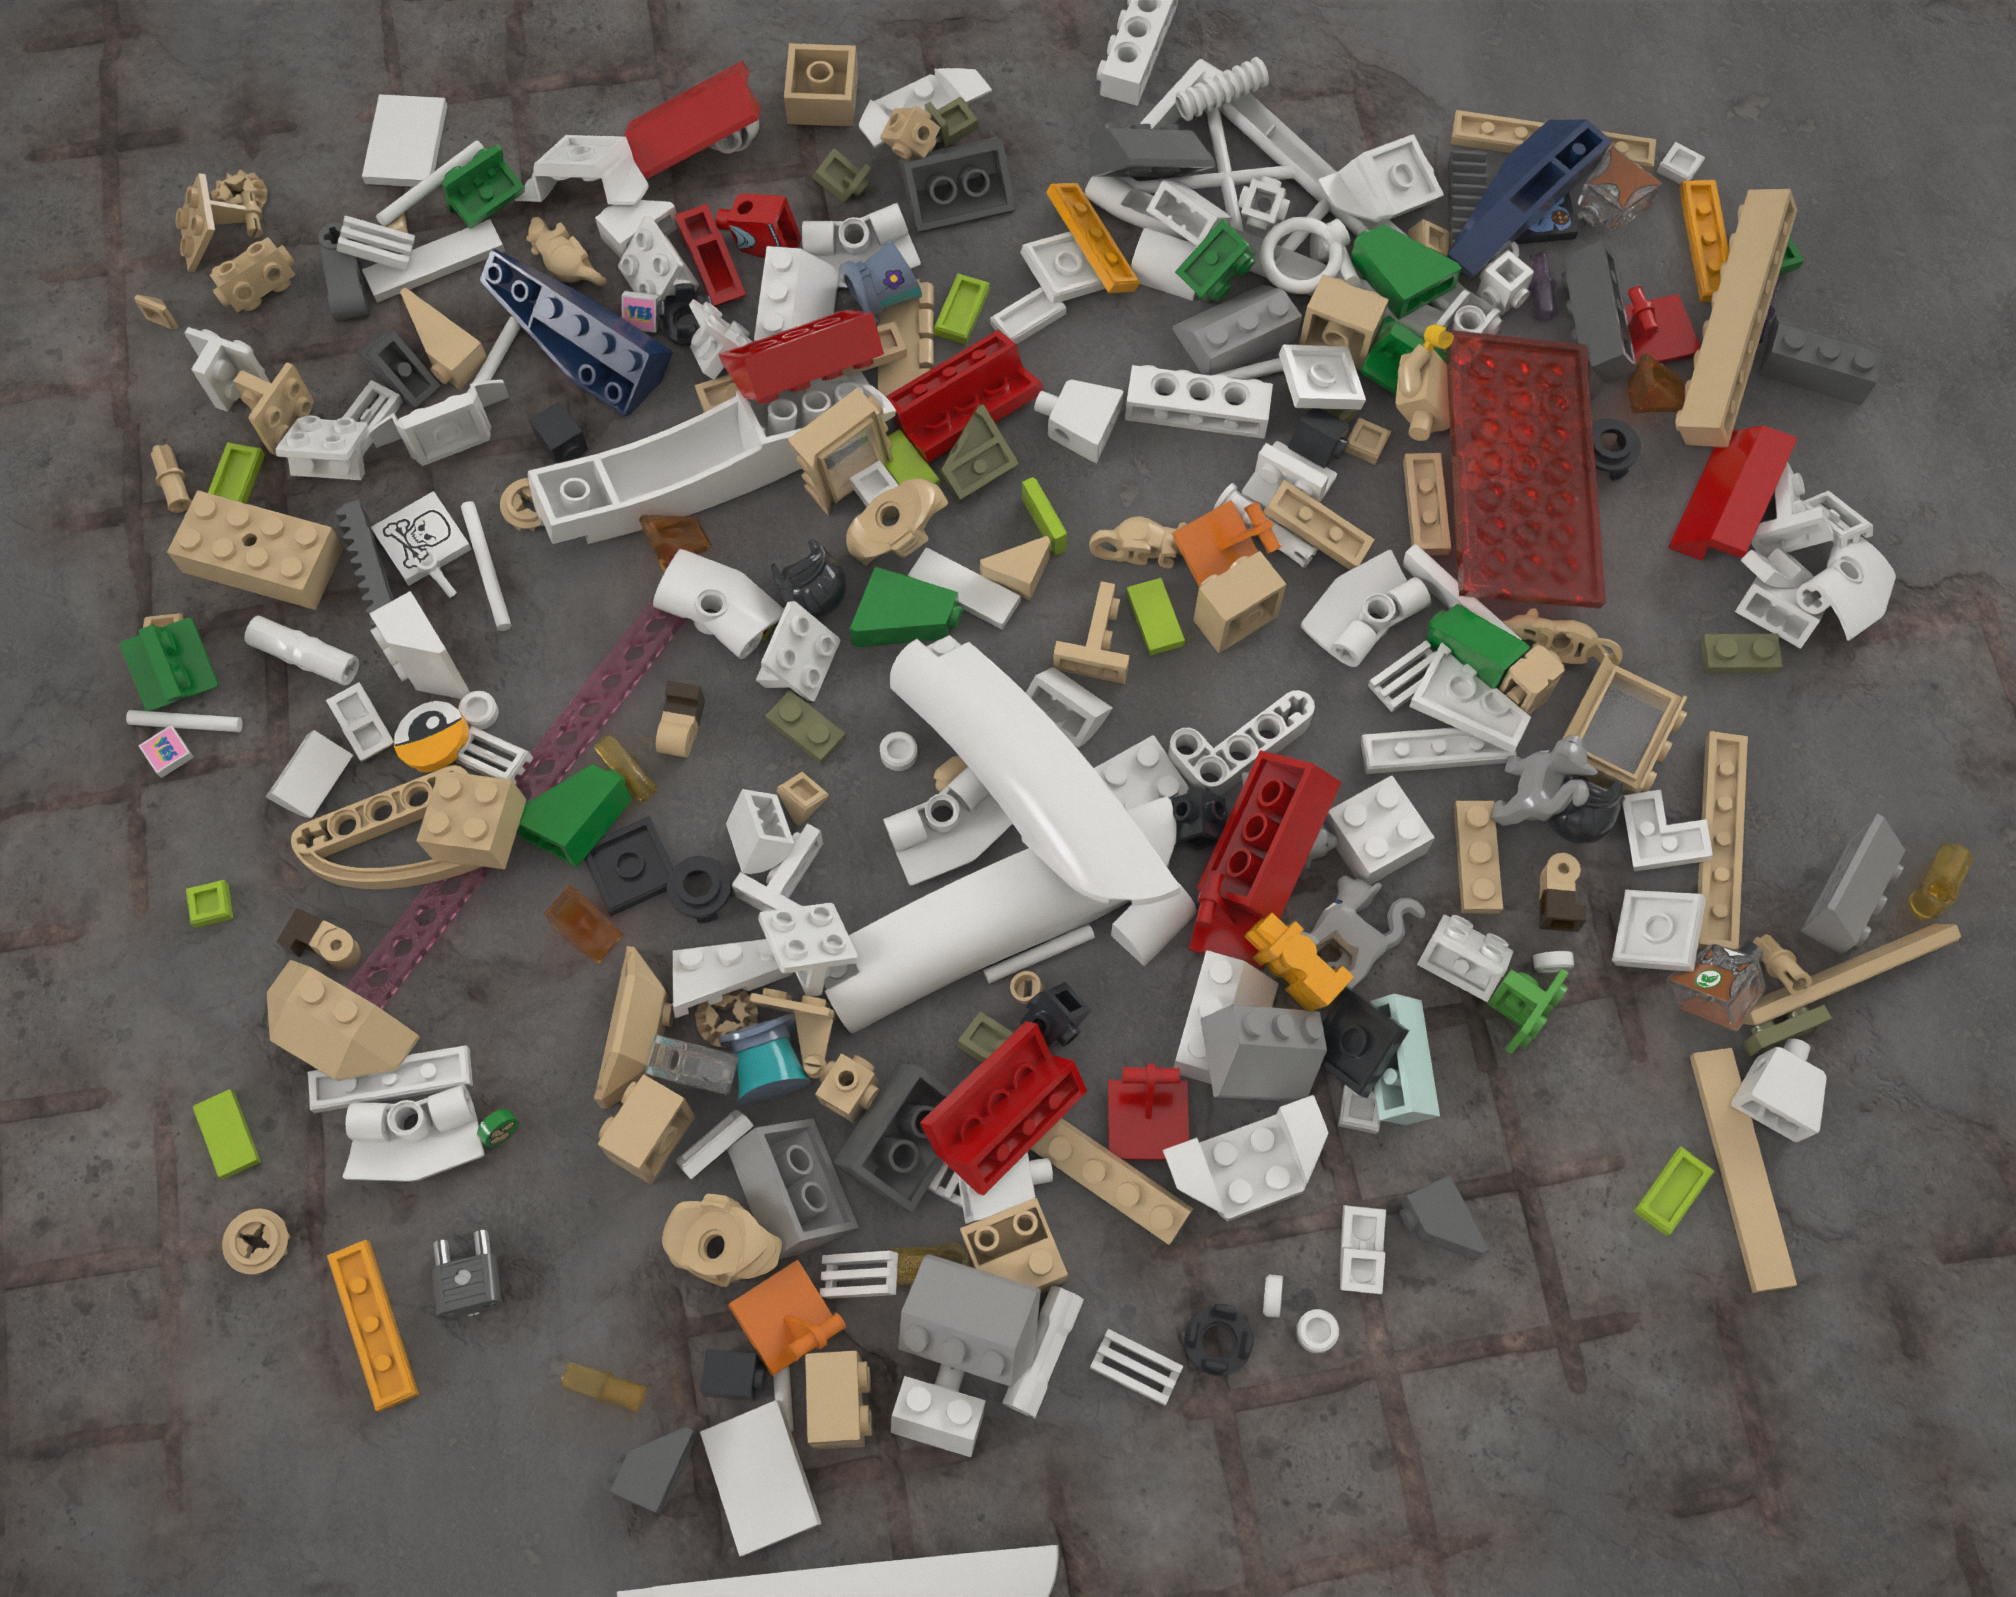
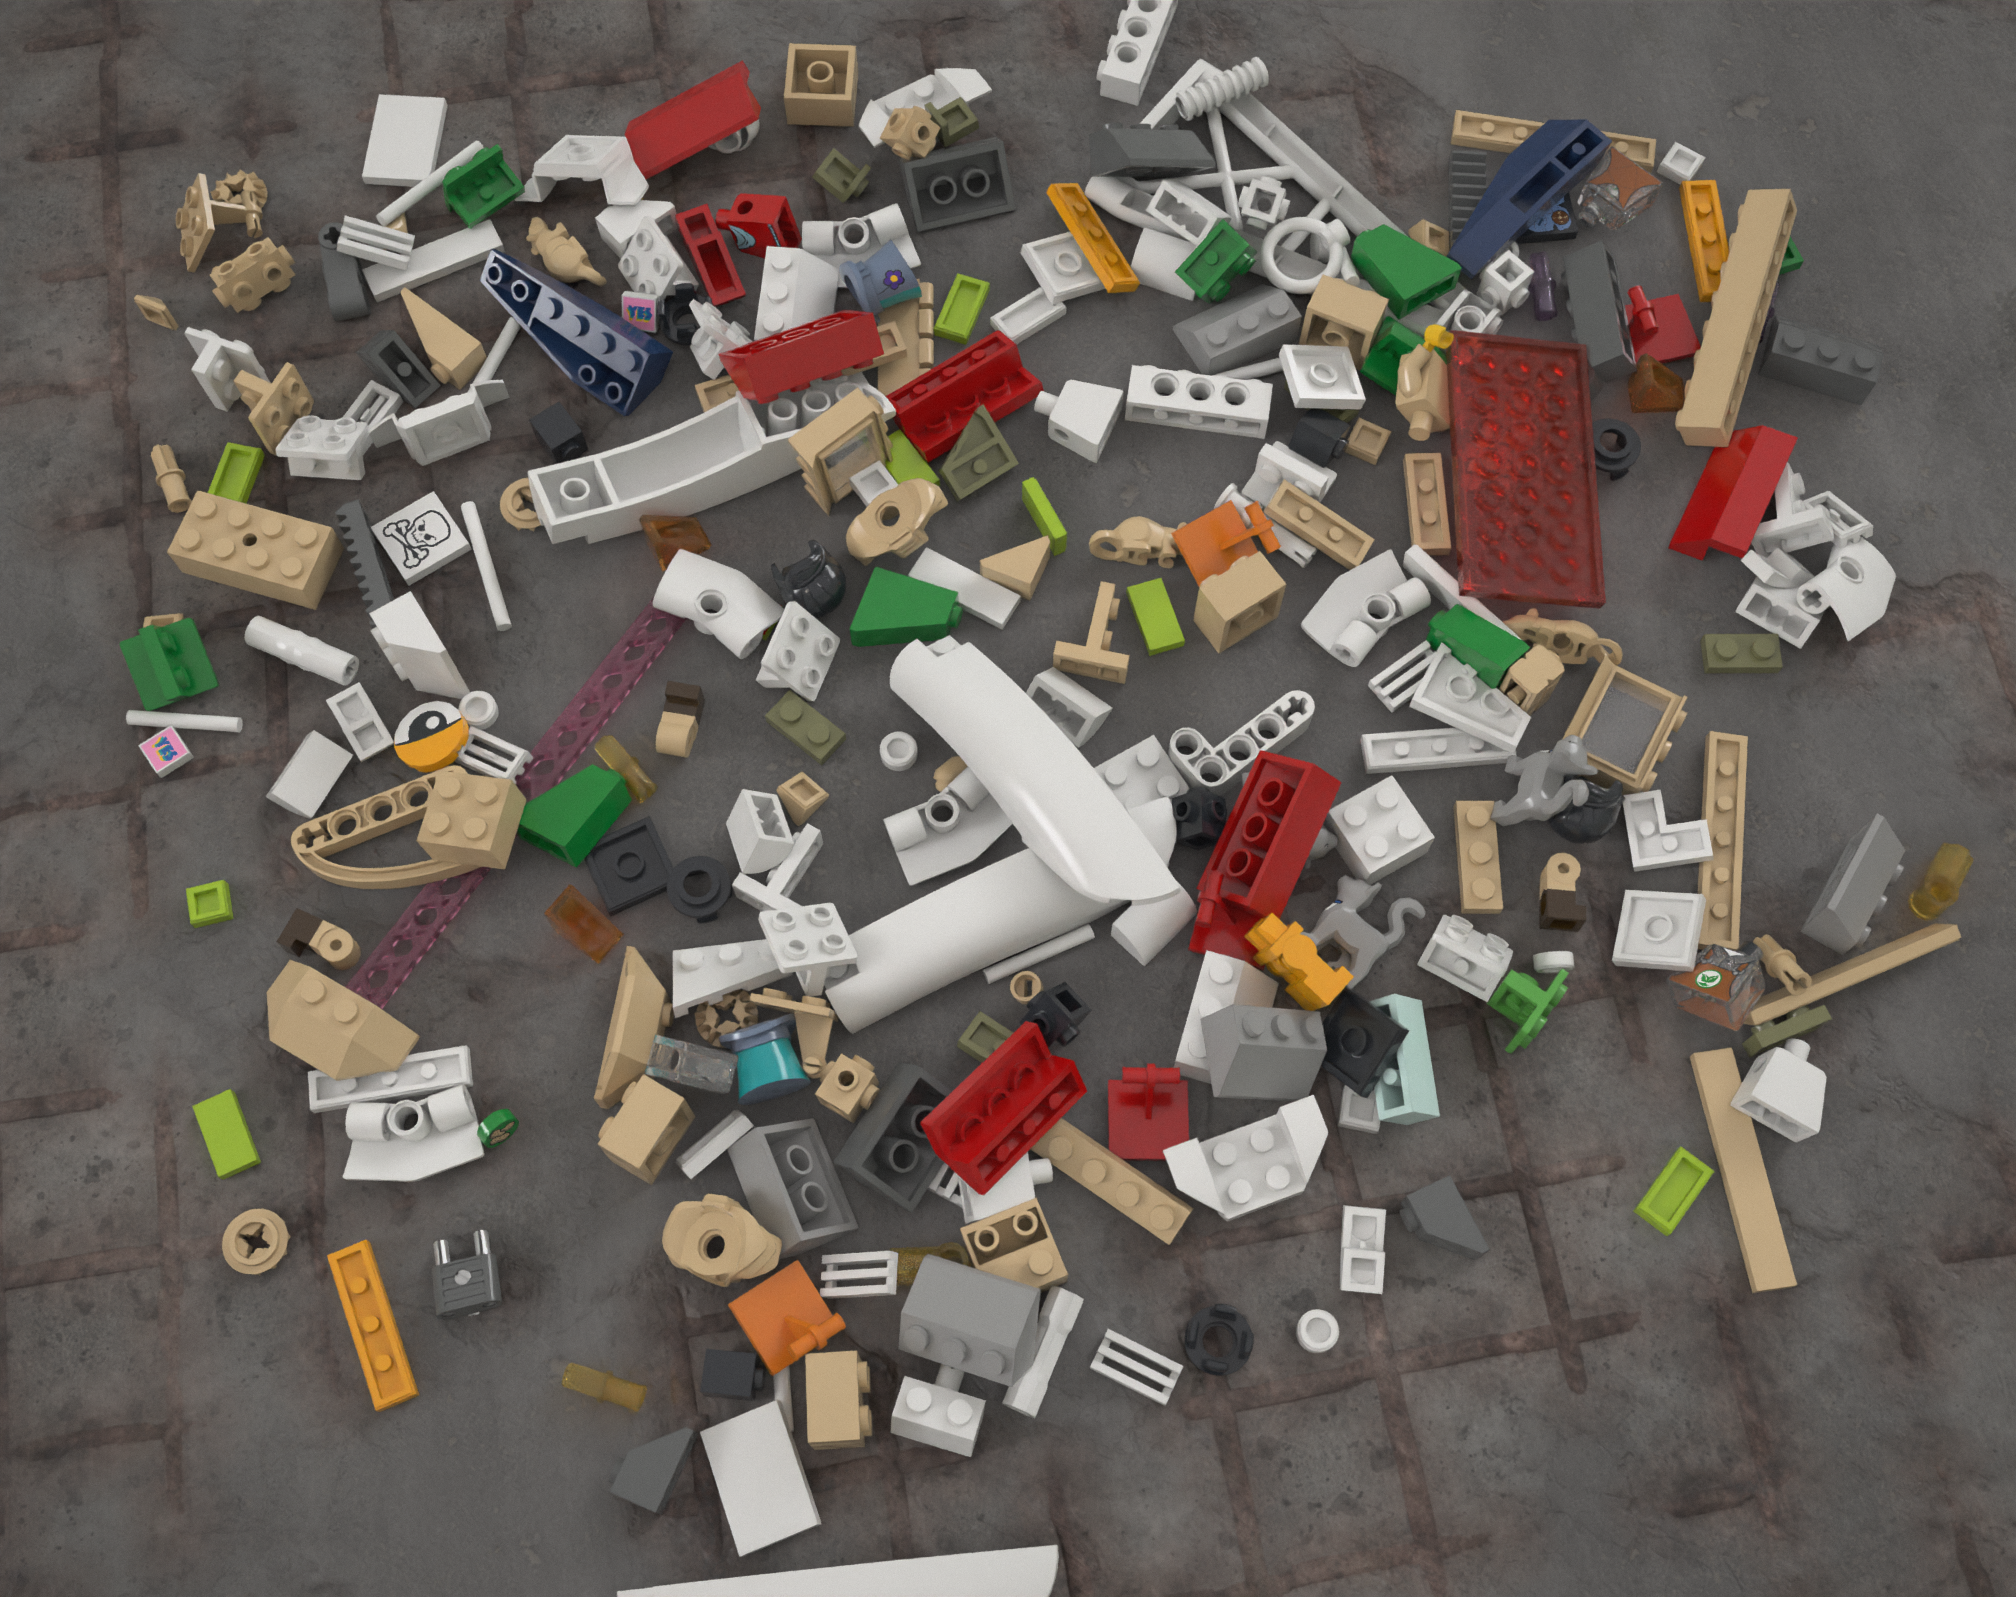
white hand [415,549,457,598] -> none
white tile [1263,1274,1283,1318] -> none
white piece [1317,134,1444,223] -> none

